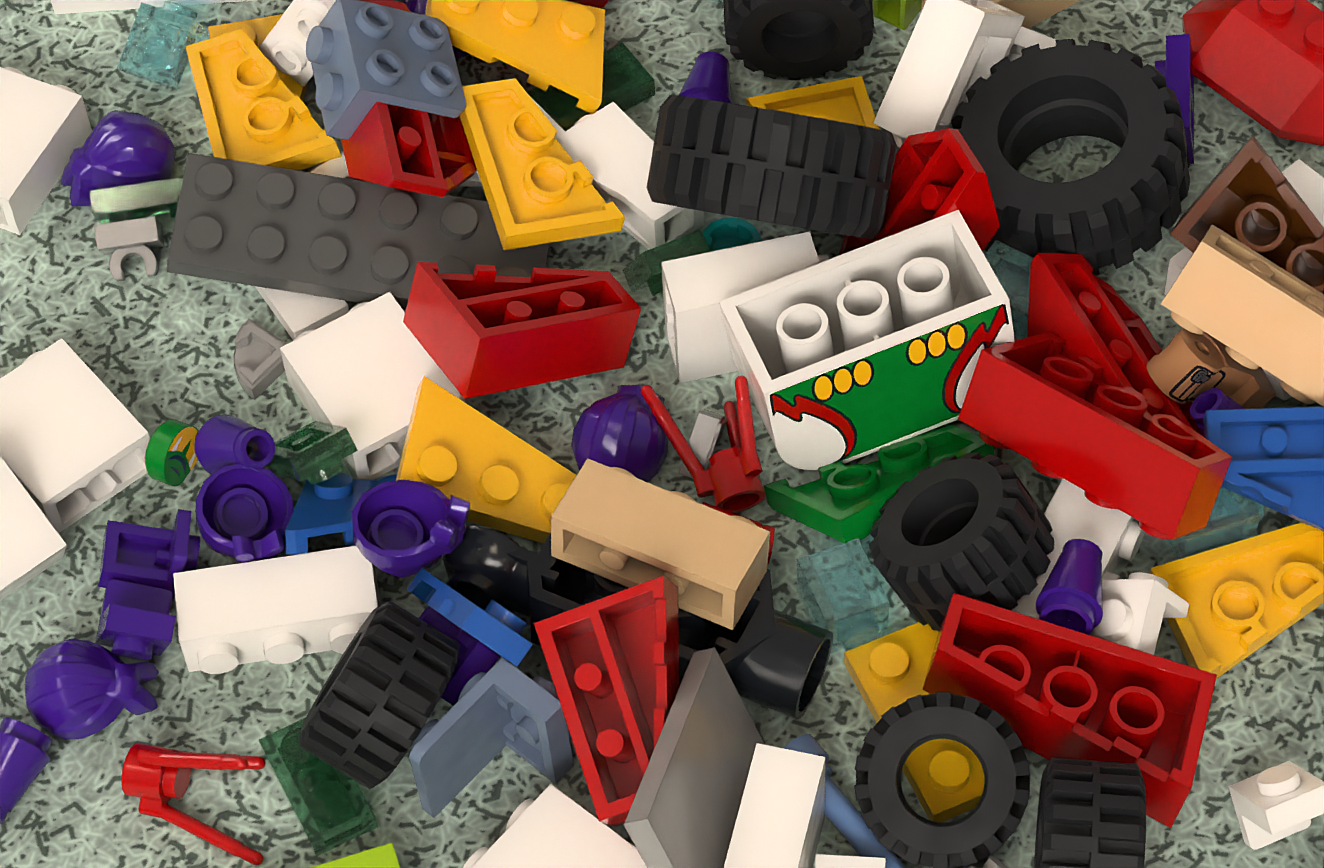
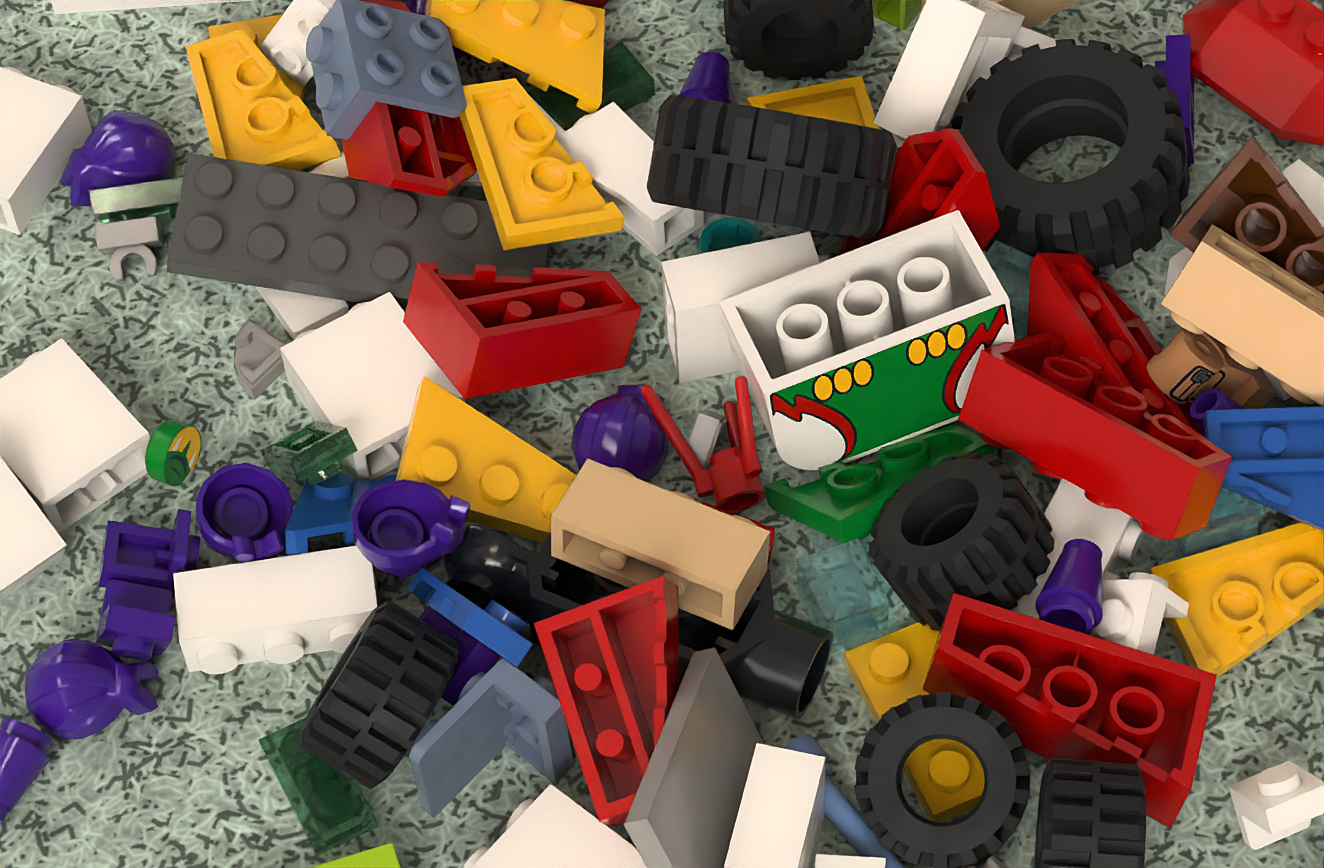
clear light blue bracket [117,1,209,90] -> none
red plant [121,742,265,866] -> none
dark purple cone [194,414,275,475] -> none
clear green plate [623,230,710,296] -> none

